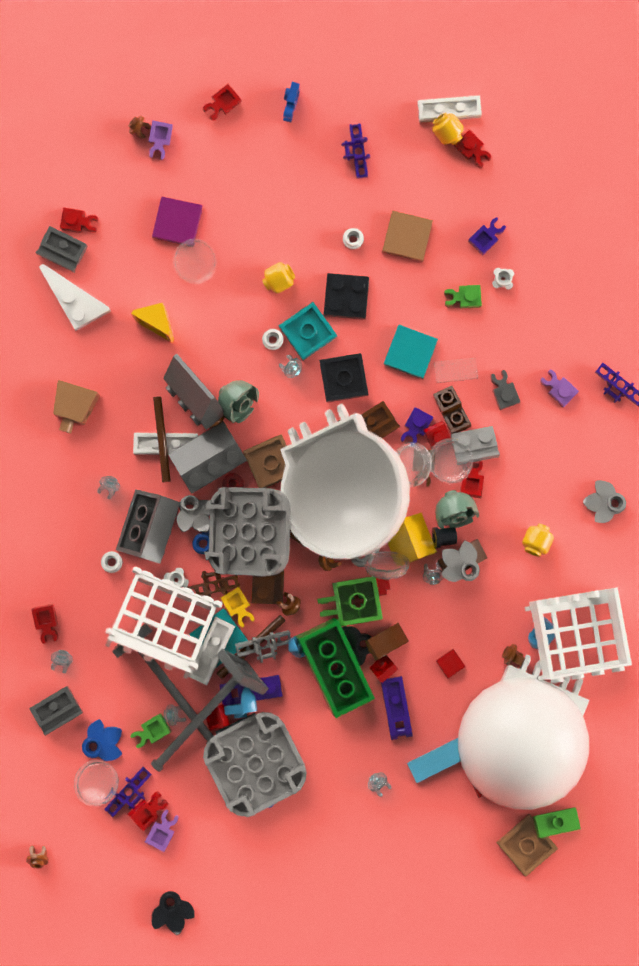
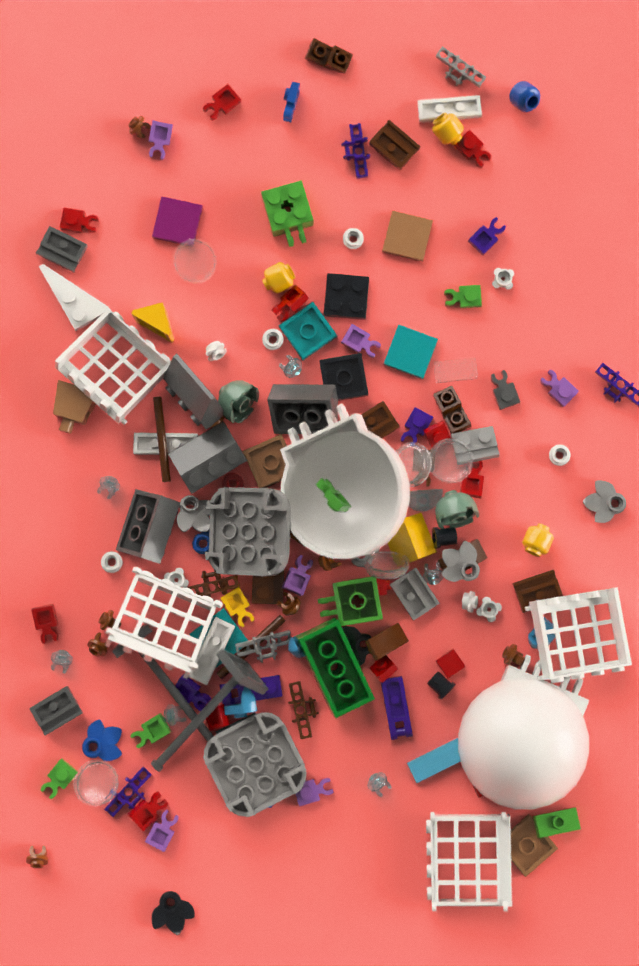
none -> bright green plate [40,758,79,799]
none -> white window [55,308,171,425]
none -> dark orange plate [87,632,108,657]
none -> dark orange plate [98,610,122,630]
none -> dark purple plate [175,674,211,711]
none -> white plate [205,341,227,361]
none -> bright green hinge [261,180,314,247]
none -> dark grey slope [267,384,338,434]
none -> red plate [271,285,309,322]
none -> medium lavender plate [282,555,313,596]
none -> reddish brown piece [288,681,319,739]
none -> medium lavender plate [296,778,334,807]
none -> reddish brown slope [304,38,353,74]
none -> bright green plate [316,478,352,512]
none -> medium lavender plate [341,324,381,358]
none -> reddish brown plate [369,120,421,171]
none -> light grey plate [390,567,440,621]
none -> clear light blue plate [408,489,443,512]
none -> white window [426,812,512,912]
none -> black bush [427,671,456,700]
none -> light grey piece [435,46,487,88]
none -> white plate [462,591,478,613]
none -> white plate [476,597,502,622]
none -> blue head [509,81,541,112]
none -> reddish brown plate [512,569,563,613]
none -> white plate [549,444,571,466]

